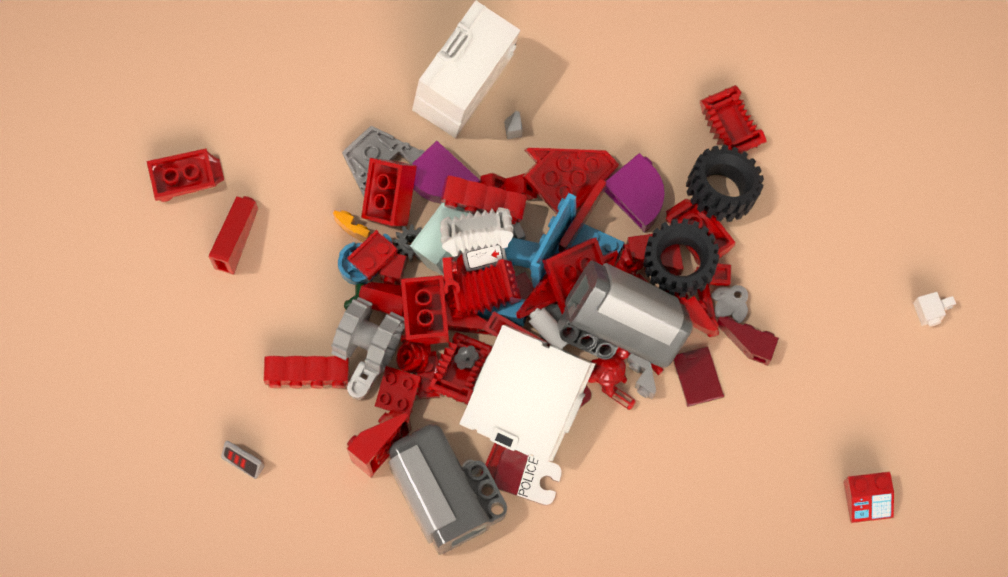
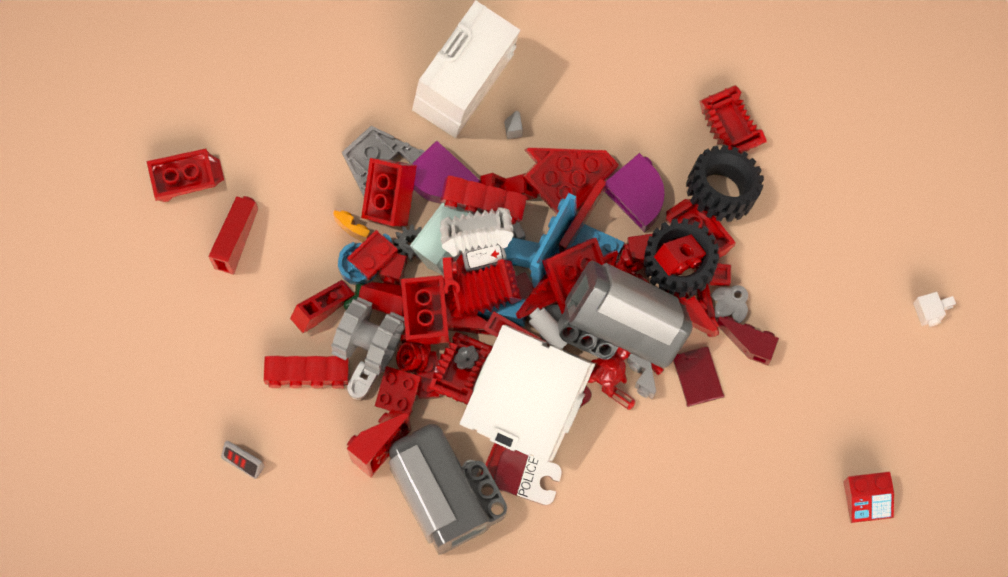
none -> red slope [290,280,355,333]
none -> red brick [654,234,706,276]

